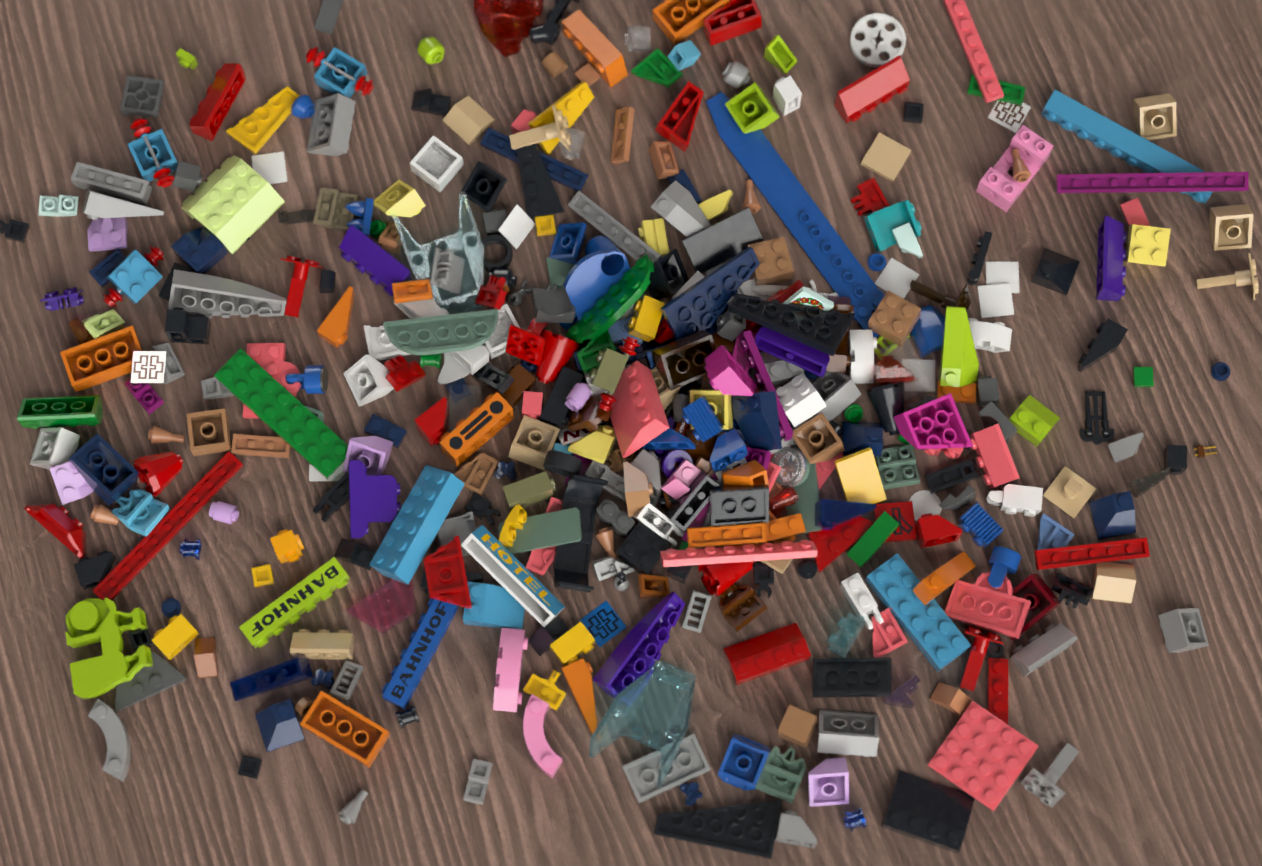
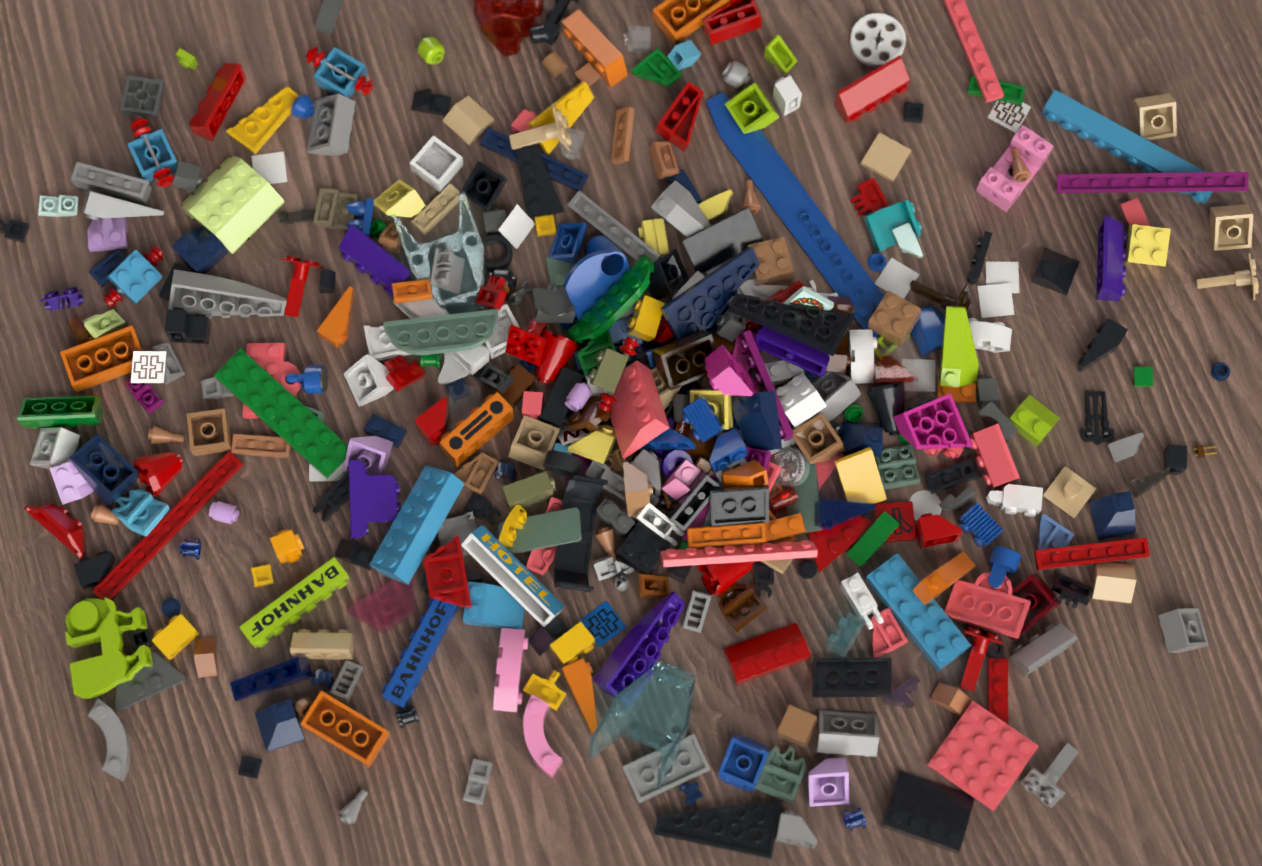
none -> tan tile [411,183,464,235]

